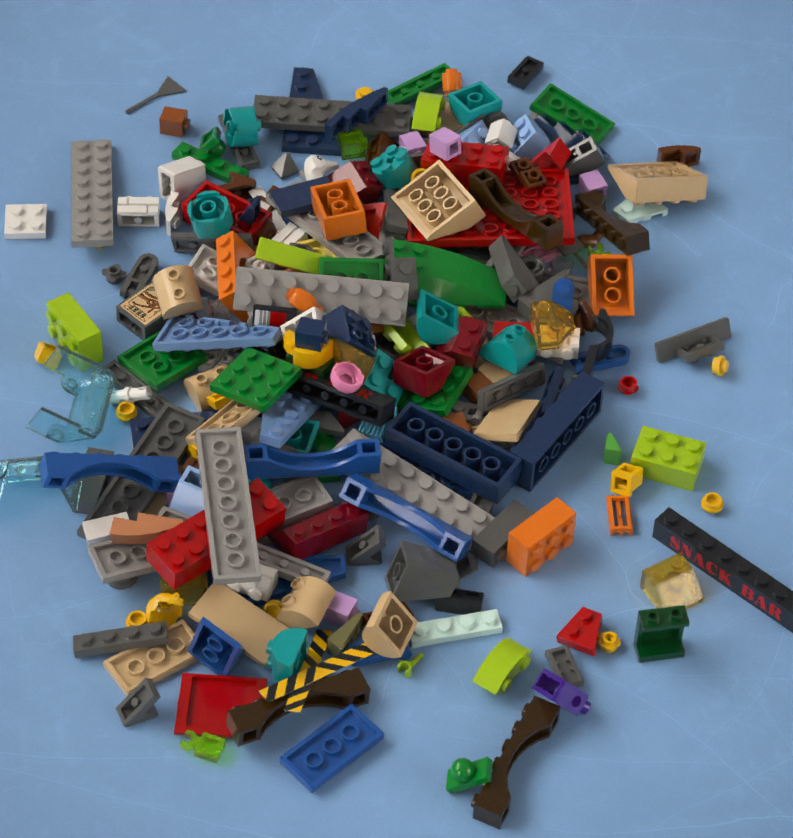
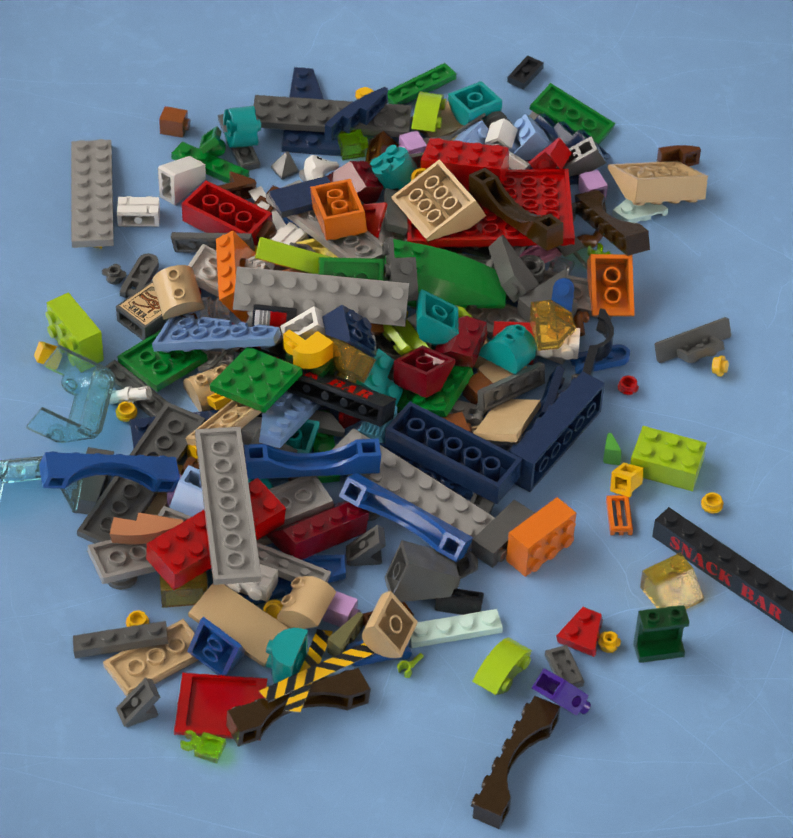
white plate [4,204,47,239] -> none
white tile [82,512,129,544] -> none
dark grey piece [125,76,187,114] -> none
yellow hair [146,592,184,627] -> none
white slope [165,191,182,236] -> none
teal brick [187,191,233,239] -> none
dark blue slope [239,195,261,224] -> none
blue plate [279,703,384,793] -> none
orange plant [285,287,324,312] -> none
dark blue brick [295,316,330,352] -> none
bright pink hair [330,362,364,394] -> none
lavender brick [429,127,461,161] -> none
orange brick [442,69,462,98] -> none
green tile [446,757,493,794] -> none
reddish brown slope [509,157,547,189] -> none
reddish brown arm [578,301,597,332] -> none

